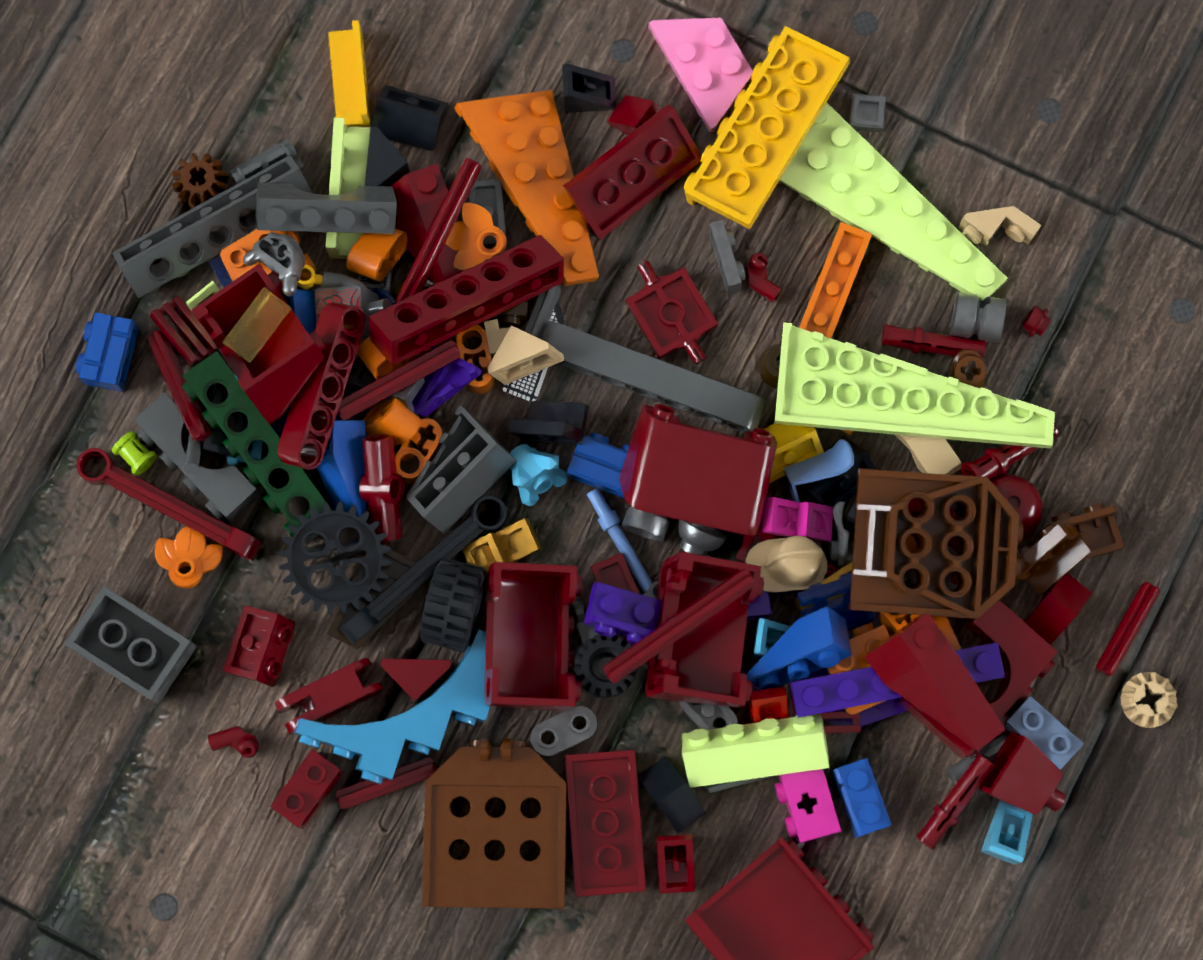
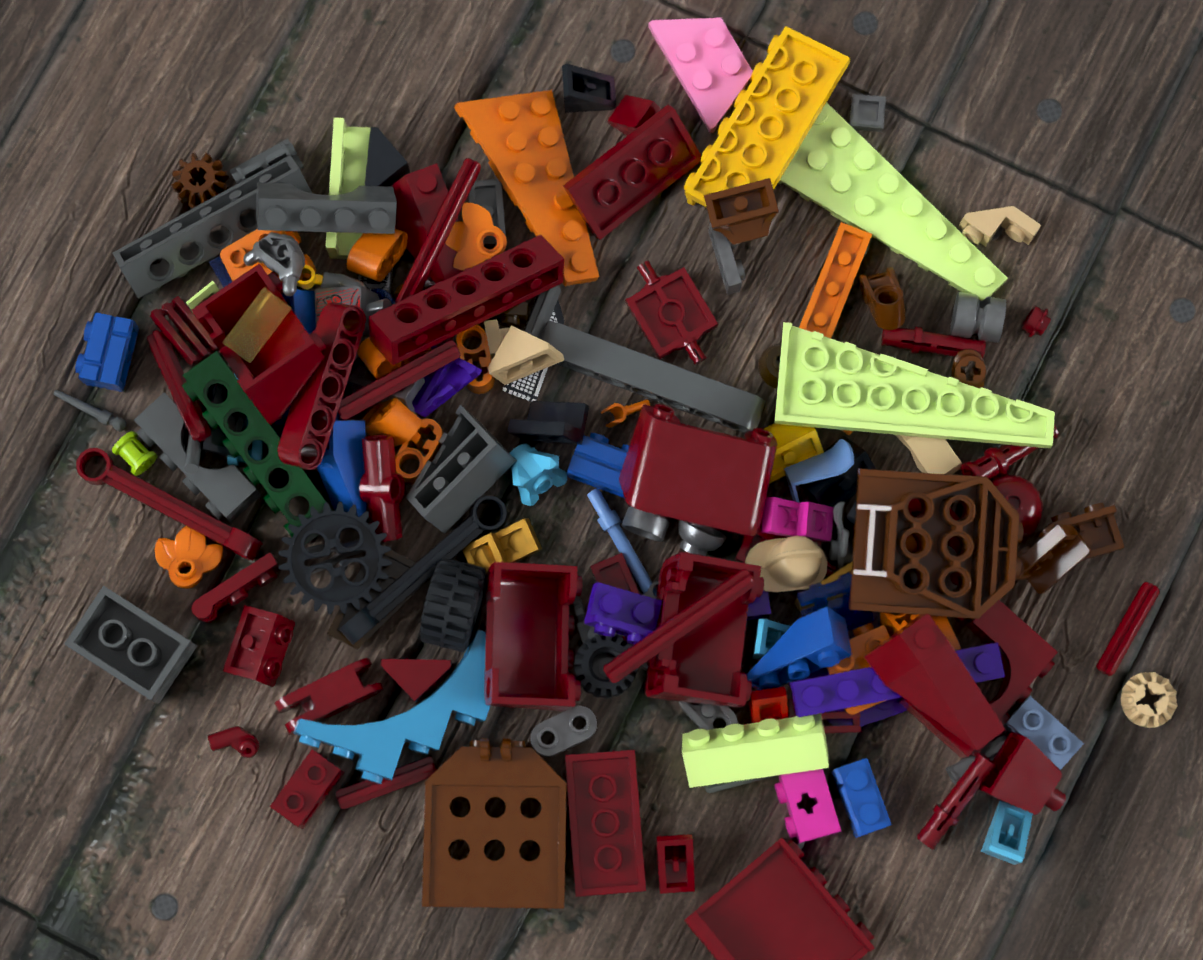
yellow panel [328,20,371,127] -> none
black panel [372,85,449,151] -> none
black slope [637,757,706,834] -> none
dark red arm [745,253,782,303] -> none
dark red slope [1024,573,1092,645] -> none
none -> dark grey piece [53,390,127,432]
none -> dark red plate [192,552,280,623]
none -> orange hand [601,399,650,428]
none -> reddish brown slope [704,178,779,245]
none -> reddish brown piece [858,267,906,330]

